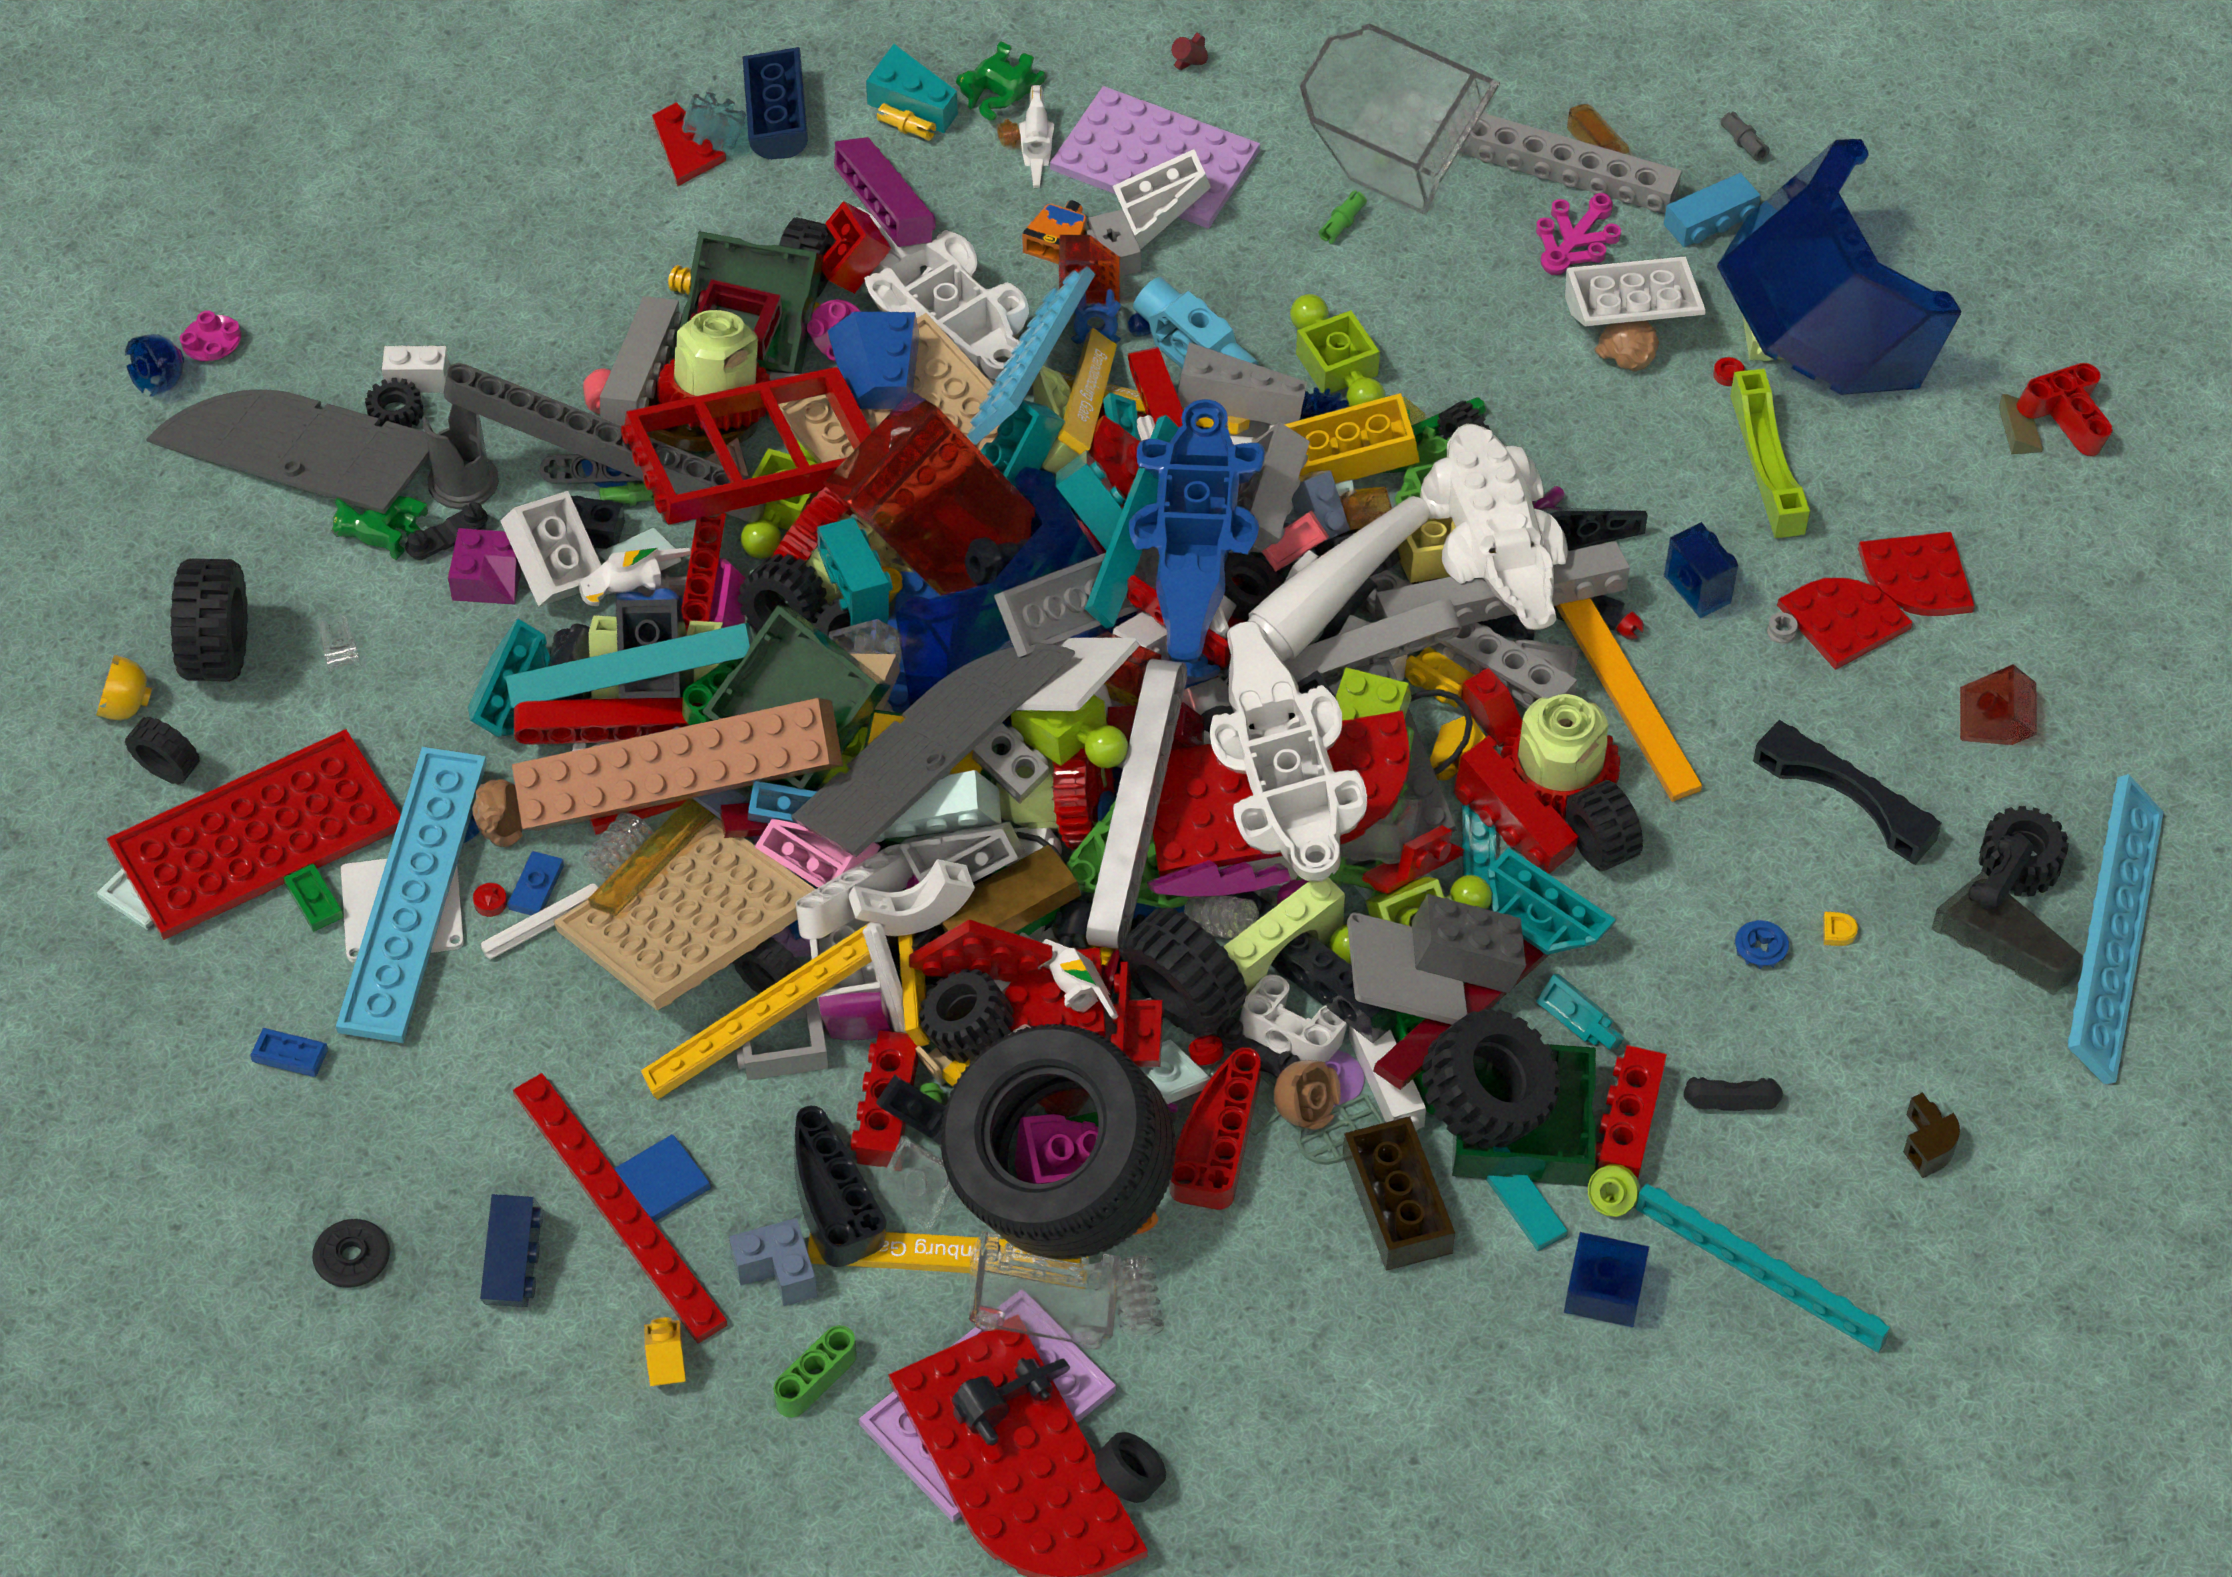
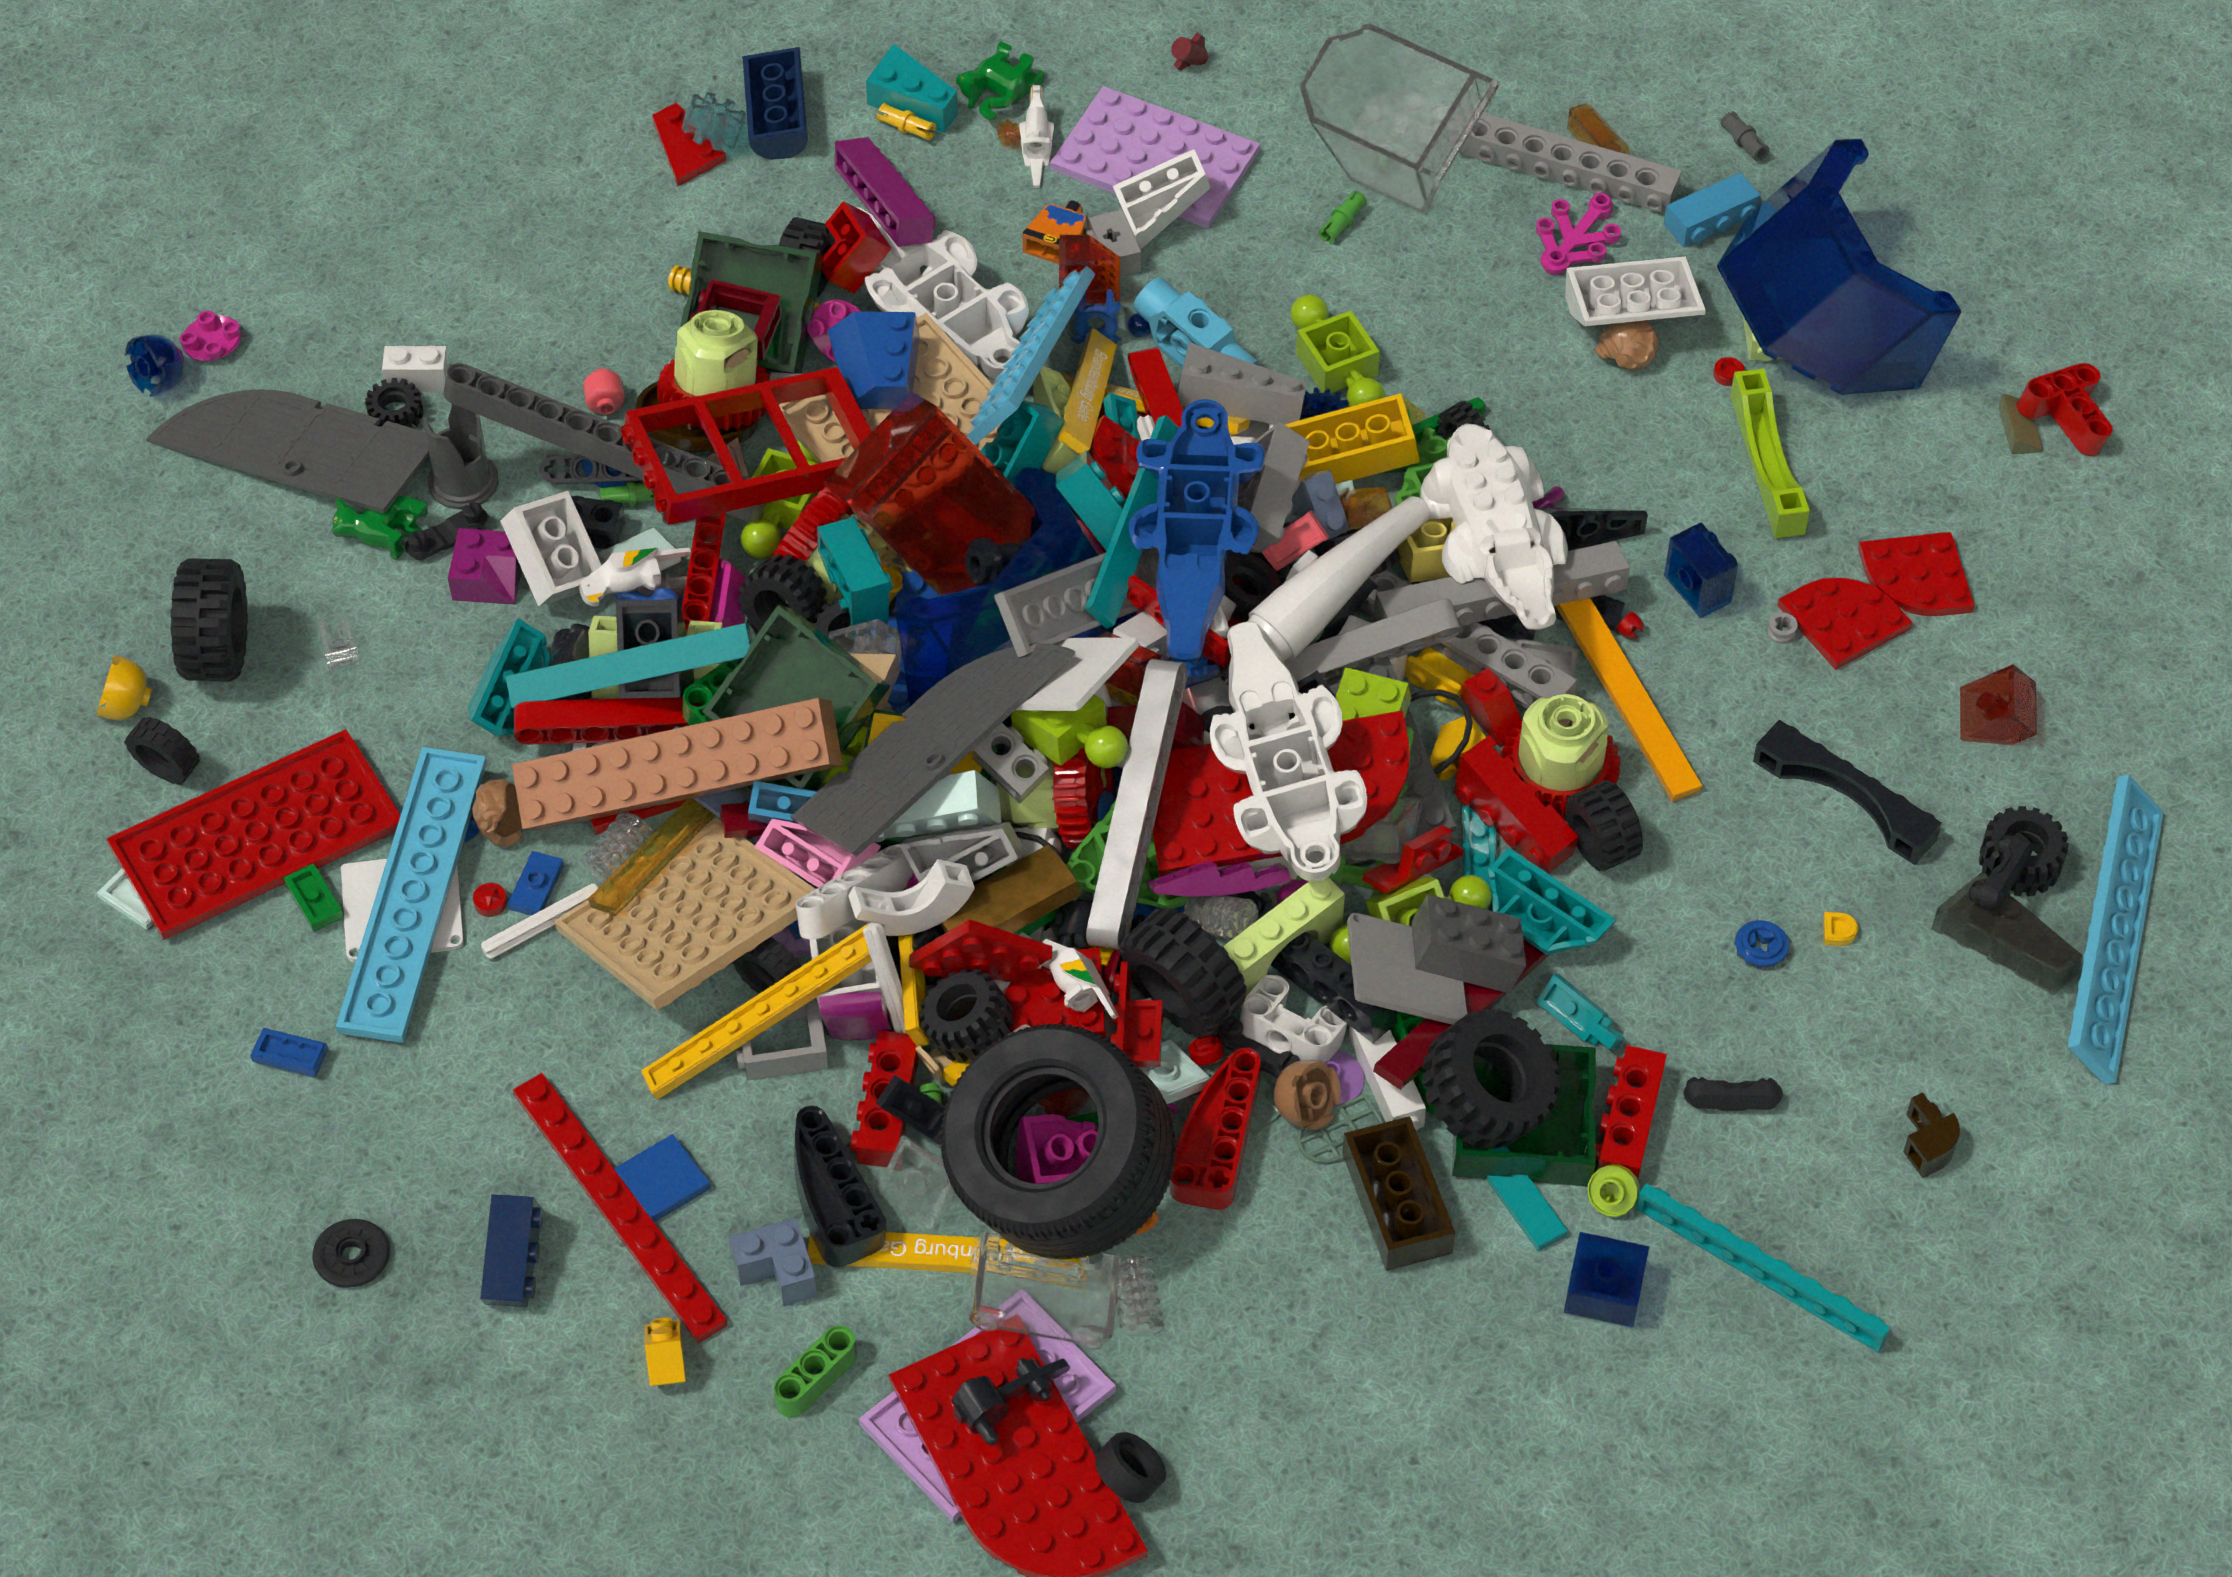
light grey brick [600,296,683,426] -> none

